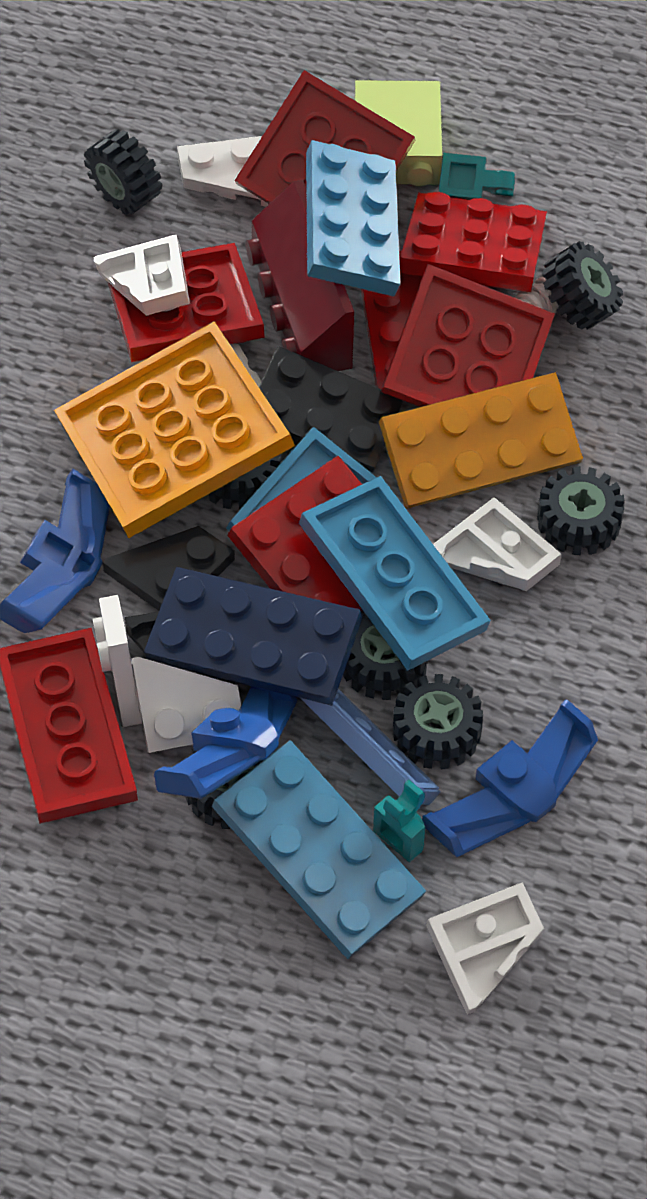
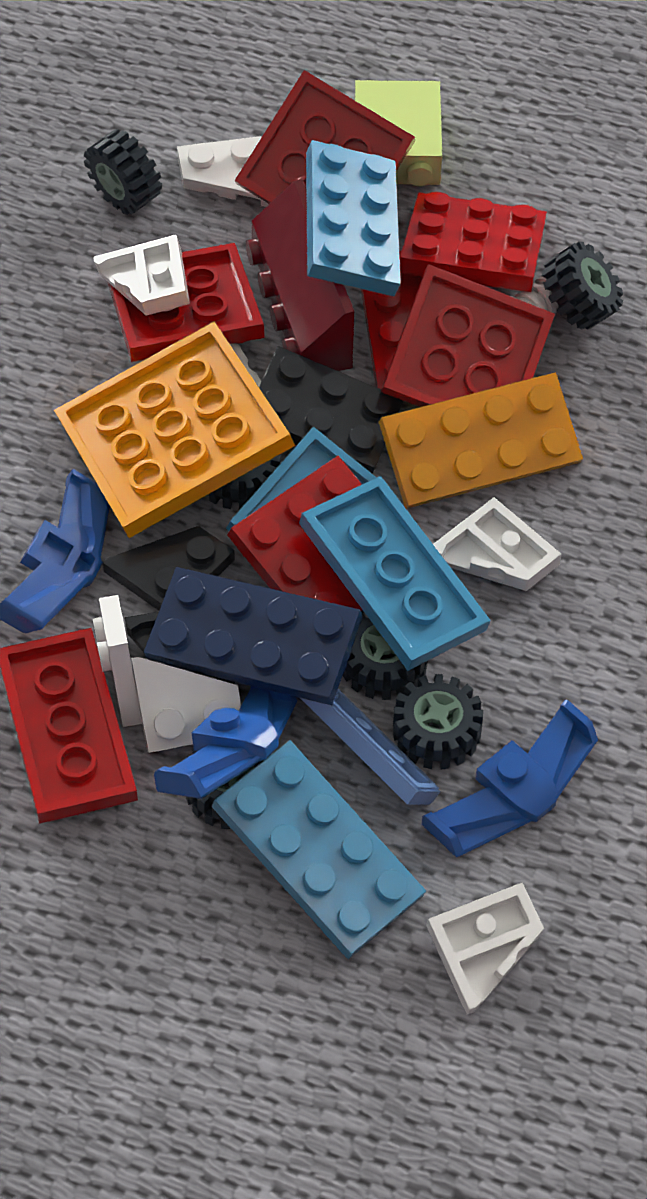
teal plate [373,779,426,863] -> none
teal plate [438,152,515,200] -> none
black wheel [537,466,625,556] -> none

